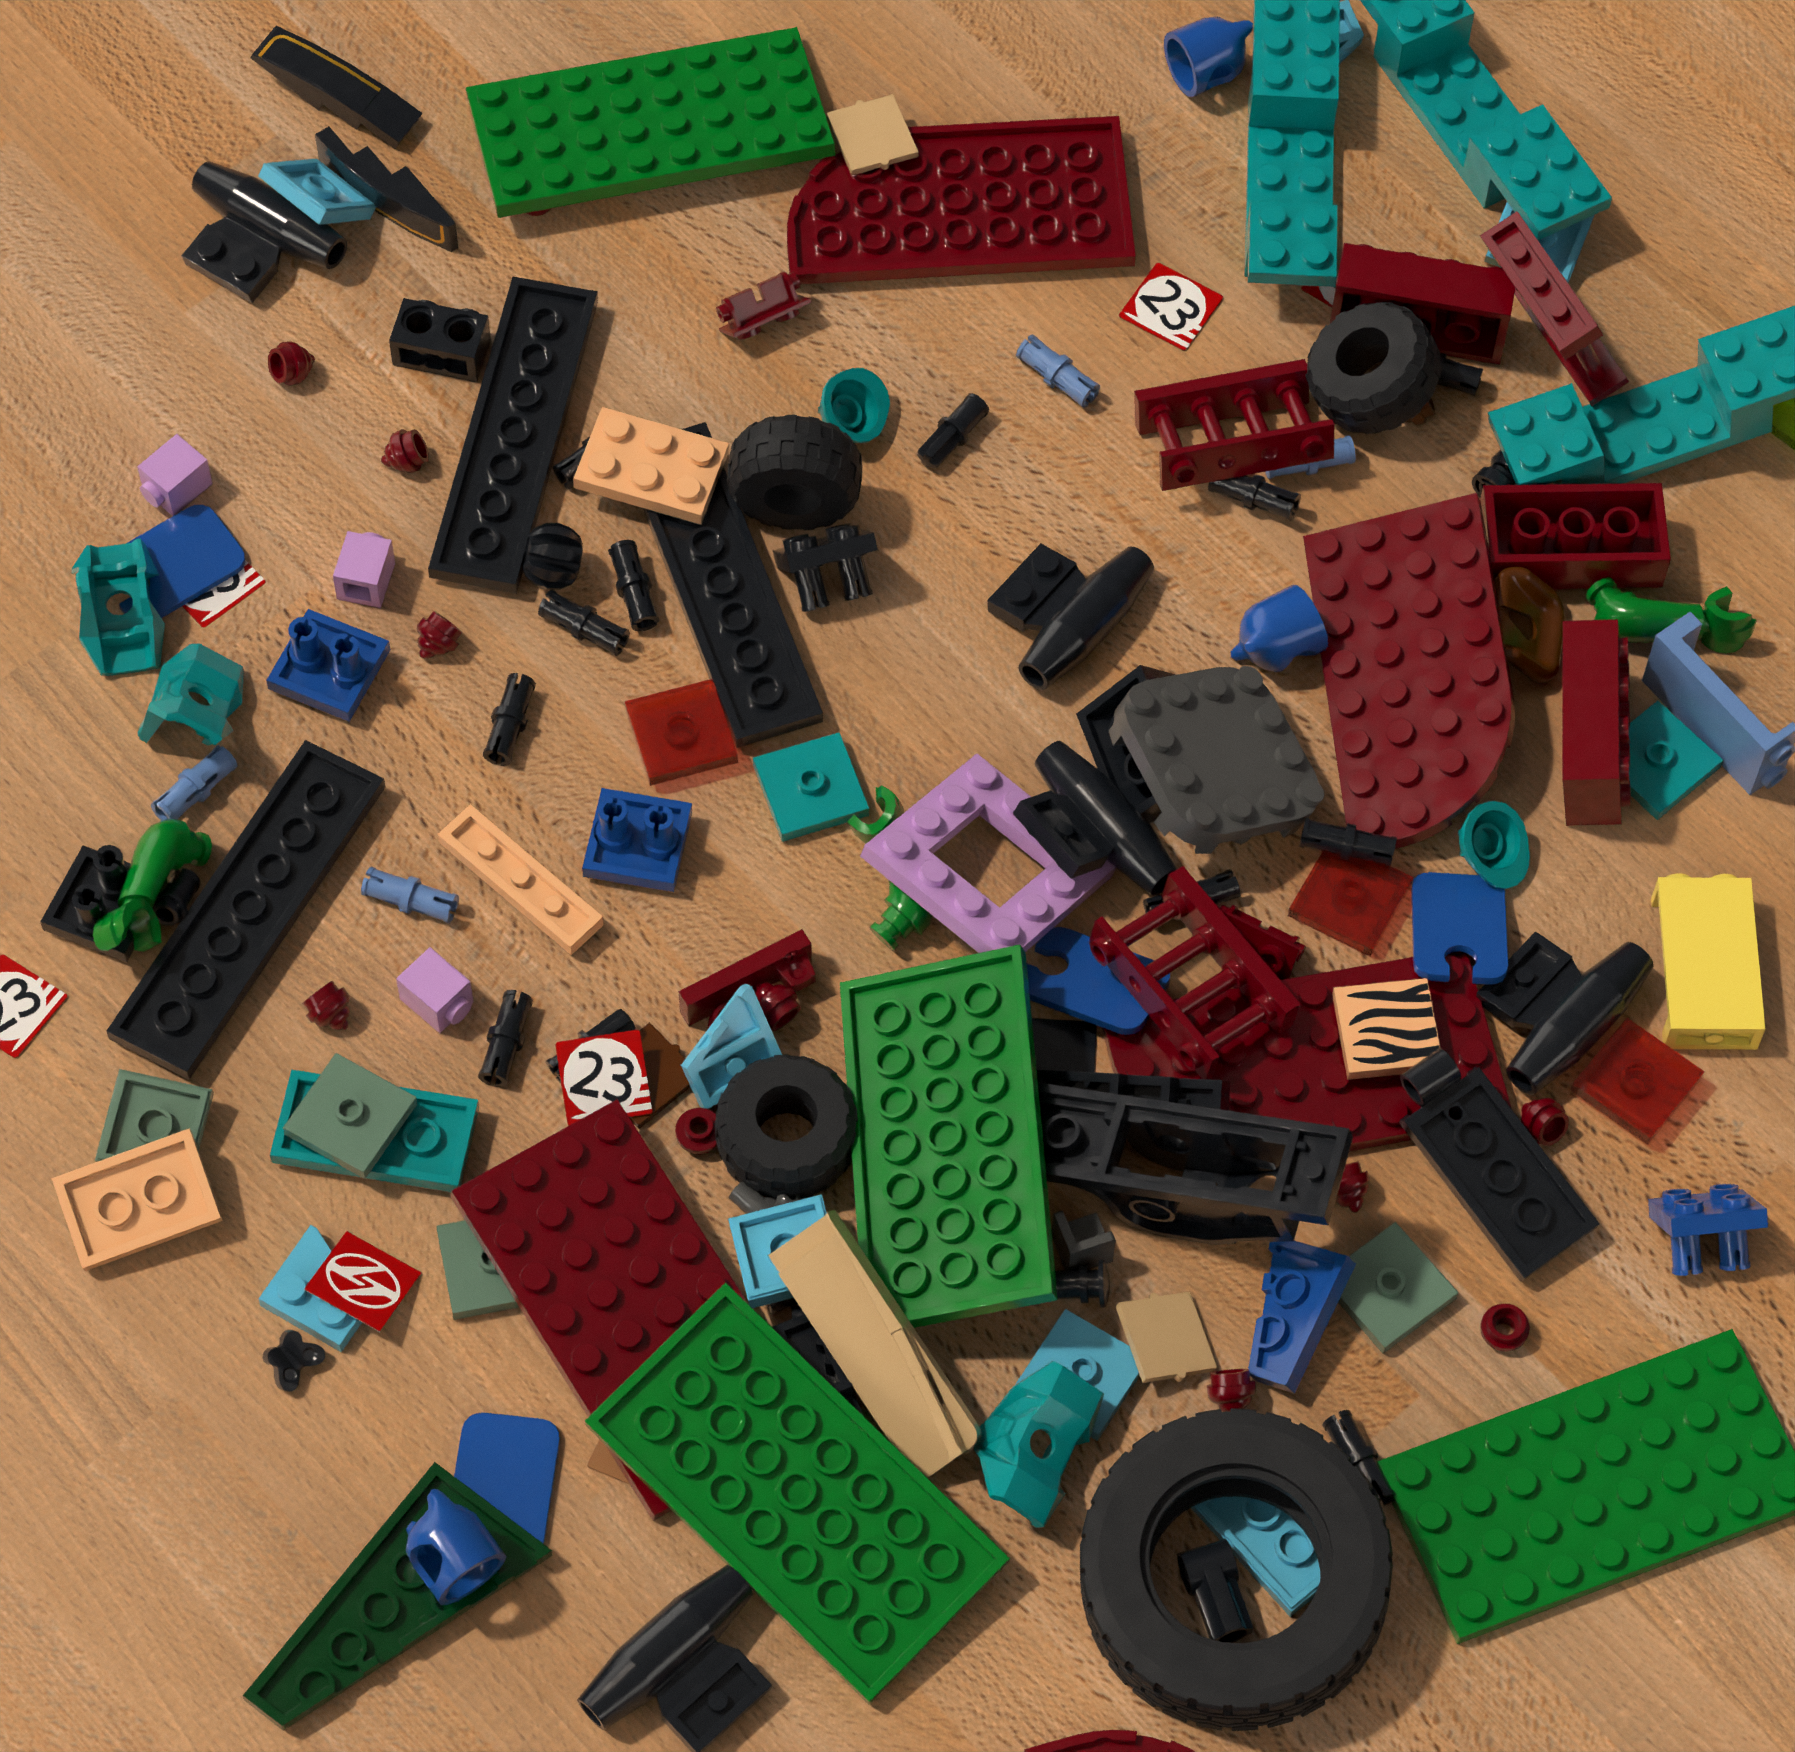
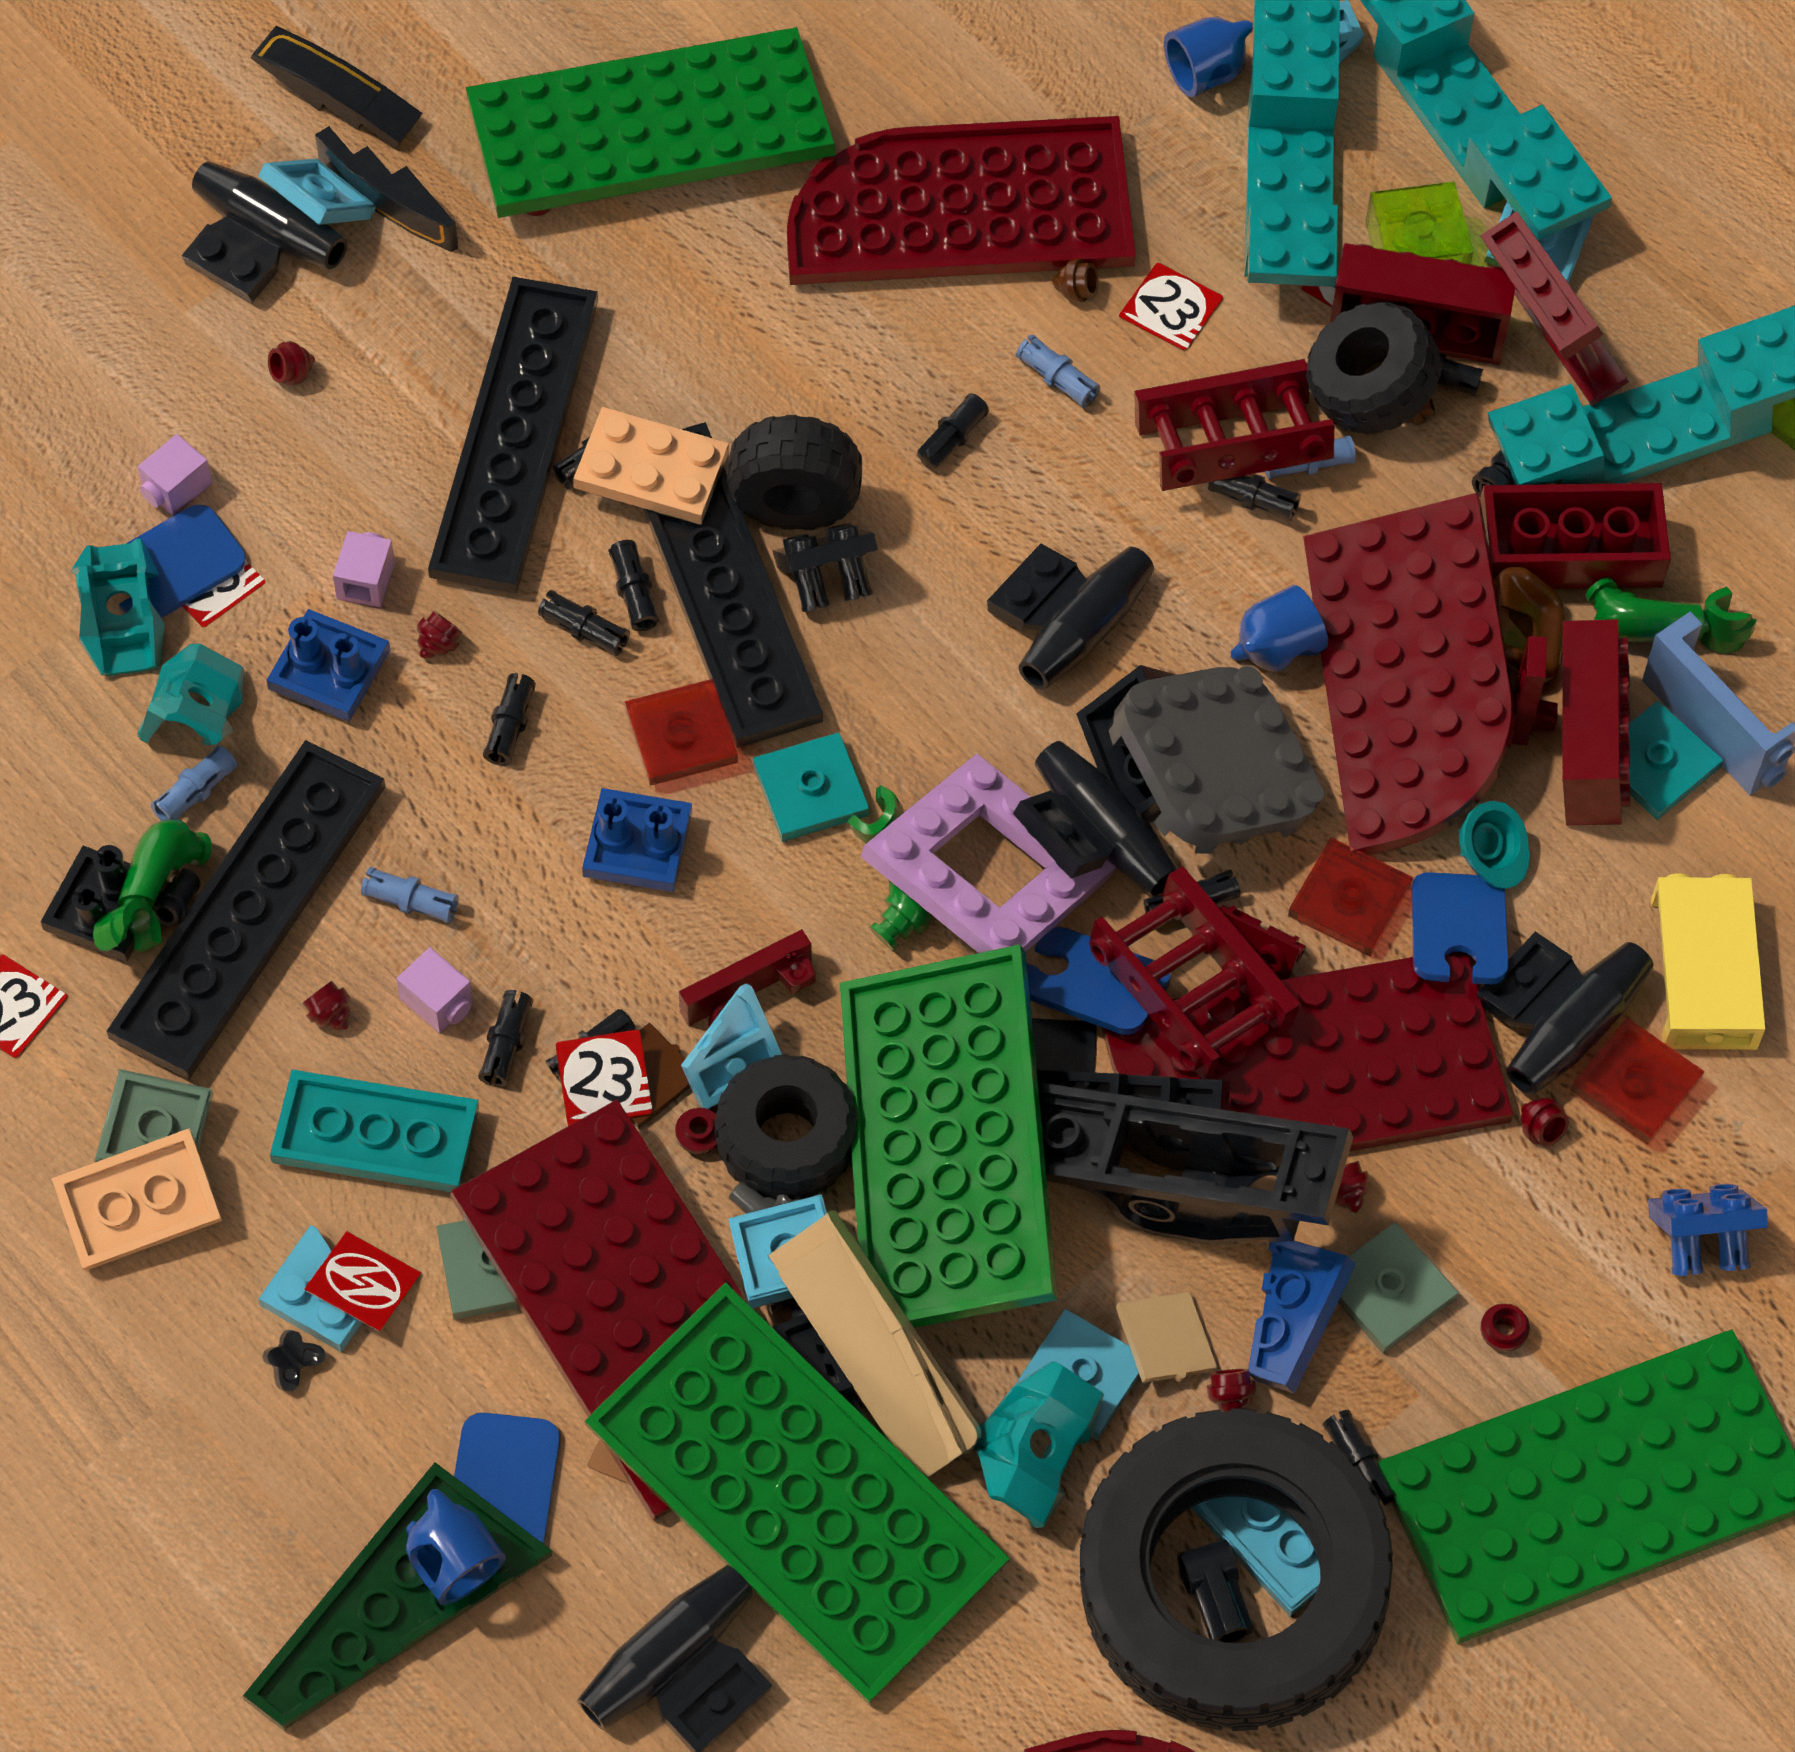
sand green plate [283,1053,417,1179] -> none
dark red plate [381,429,429,473] -> none
black brick [389,298,491,382] -> none
light nougat plate [438,804,604,955] -> none
black piece [523,523,583,590] -> none
dark red hinge [716,272,811,340] -> none
dark red plate [755,982,801,1031] -> none
teal piece [818,368,890,443] -> none
tan piece [827,94,918,176] -> none
dark grey panel [1051,1210,1116,1270] -> none
black pin [1055,1260,1110,1308] -> none
black pin [1299,818,1397,866] -> none
light nougat tile [1332,978,1440,1080] -> none
black hinge [1399,1048,1600,1282] -> none
none -> reddish brown plate [1052,259,1098,303]
none -> clear neon green brick [1365,181,1474,264]
none -> dark red hinge [1512,636,1558,745]

